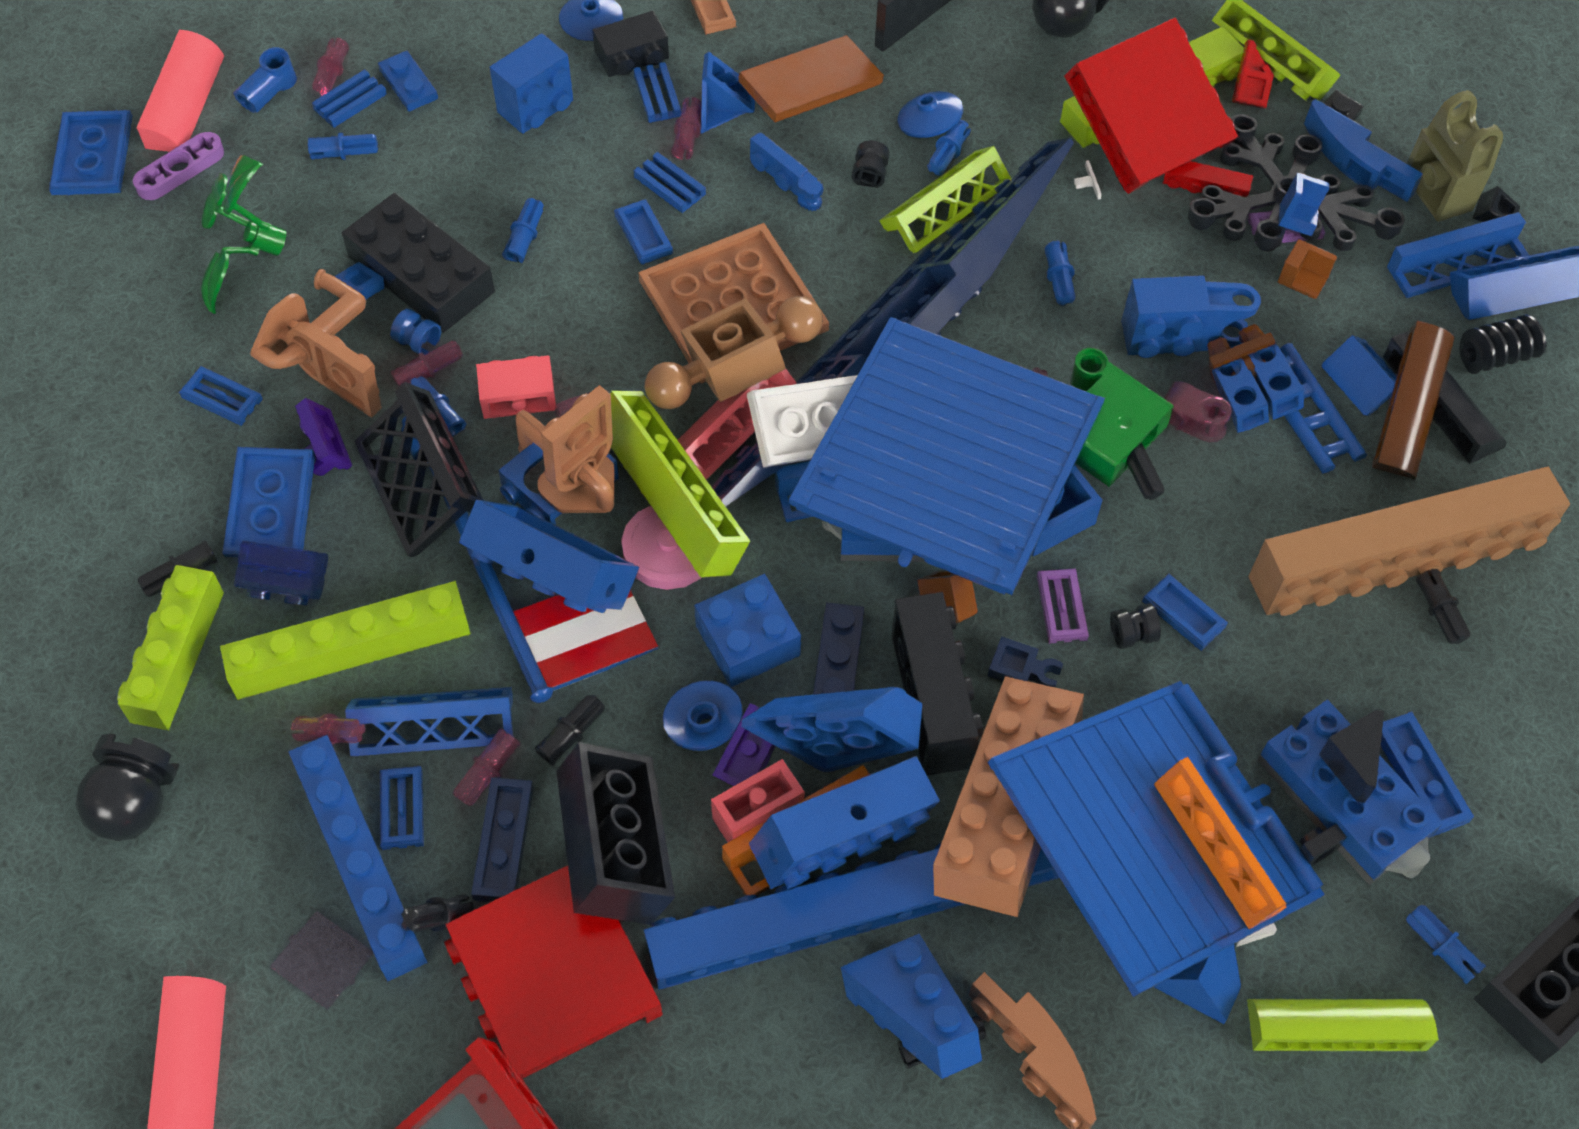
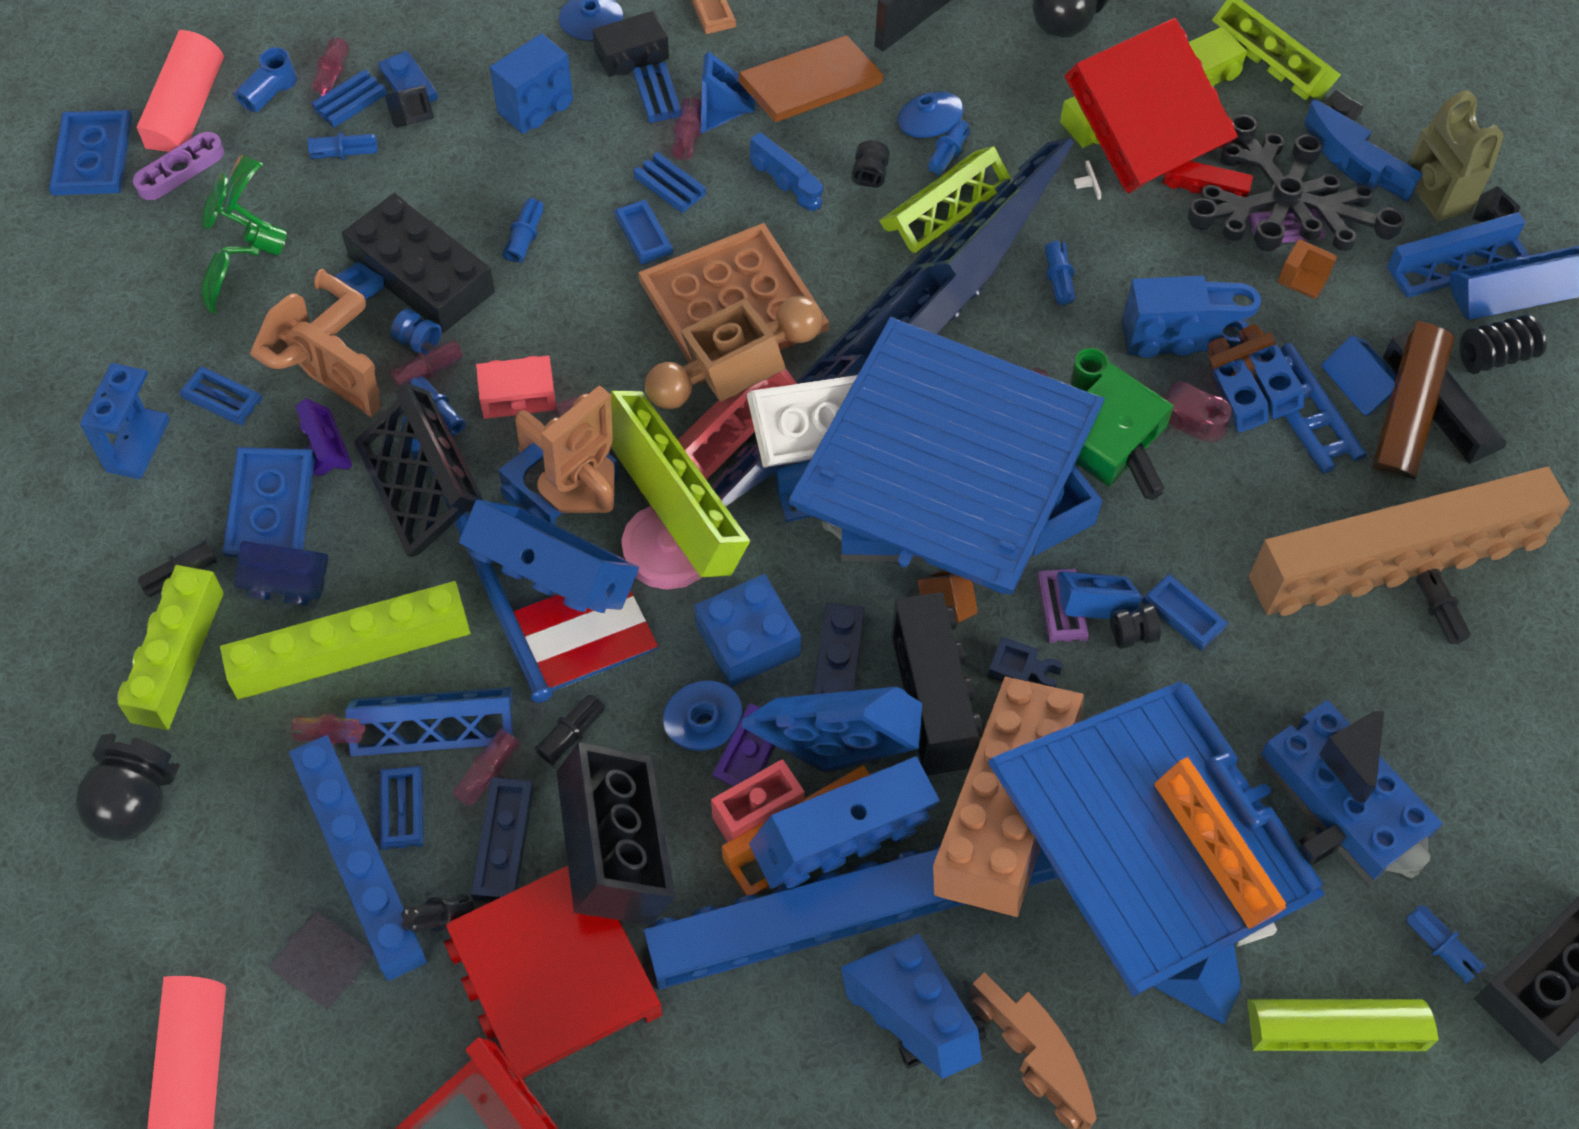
red tile [1232,40,1274,109] -> none
blue panel [1278,173,1329,236] -> none
blue plate [1381,712,1474,836] -> none
none -> blue panel [80,363,170,480]
none -> black slope [385,85,434,128]
none -> blue slope [1057,571,1142,619]

